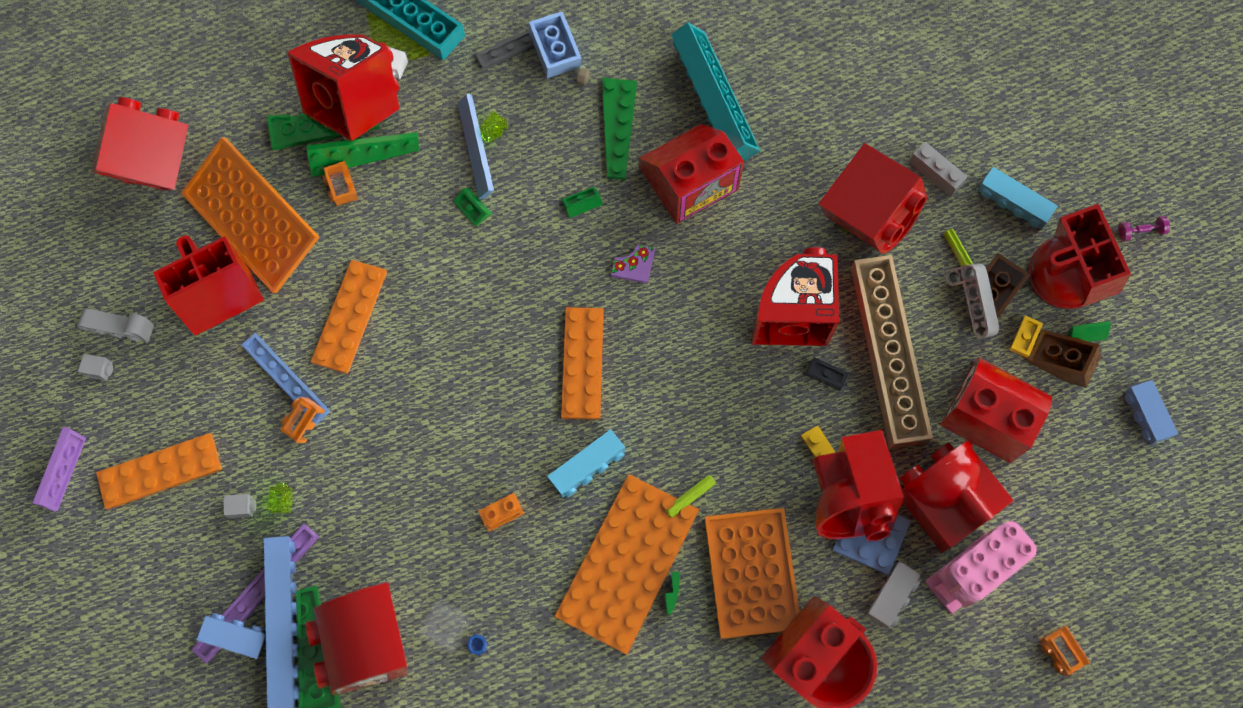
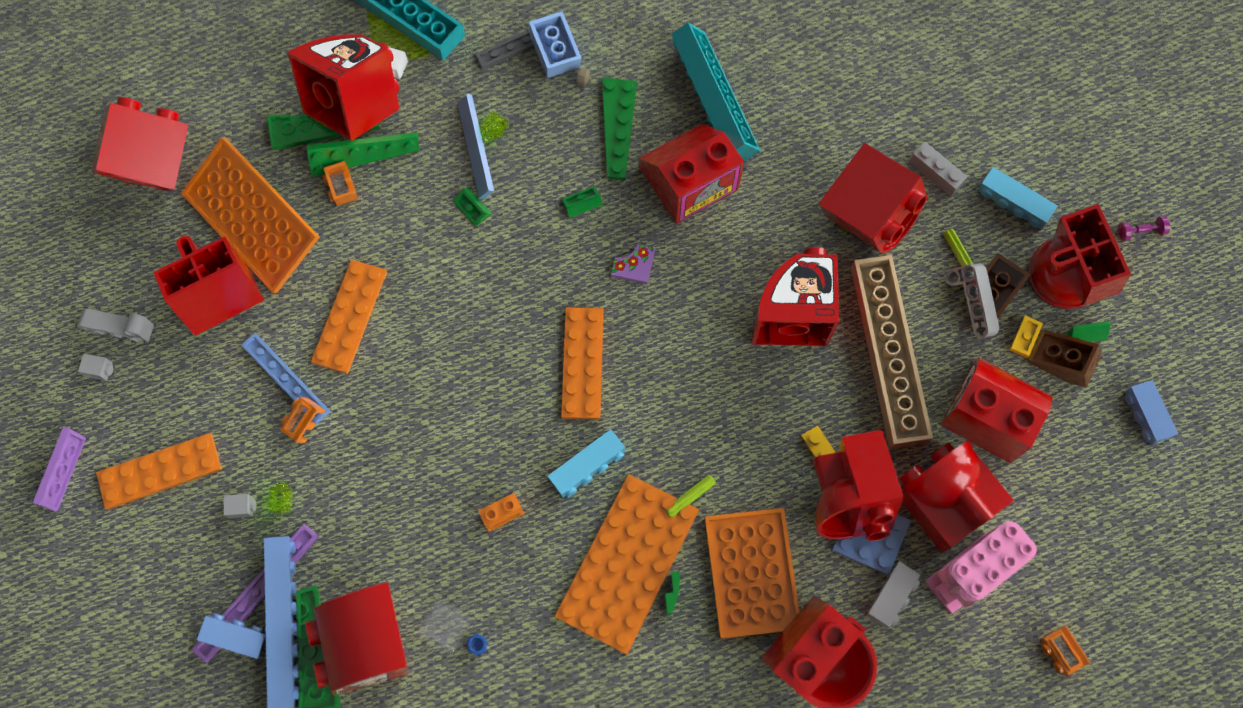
black plate [805,357,849,391] -> none

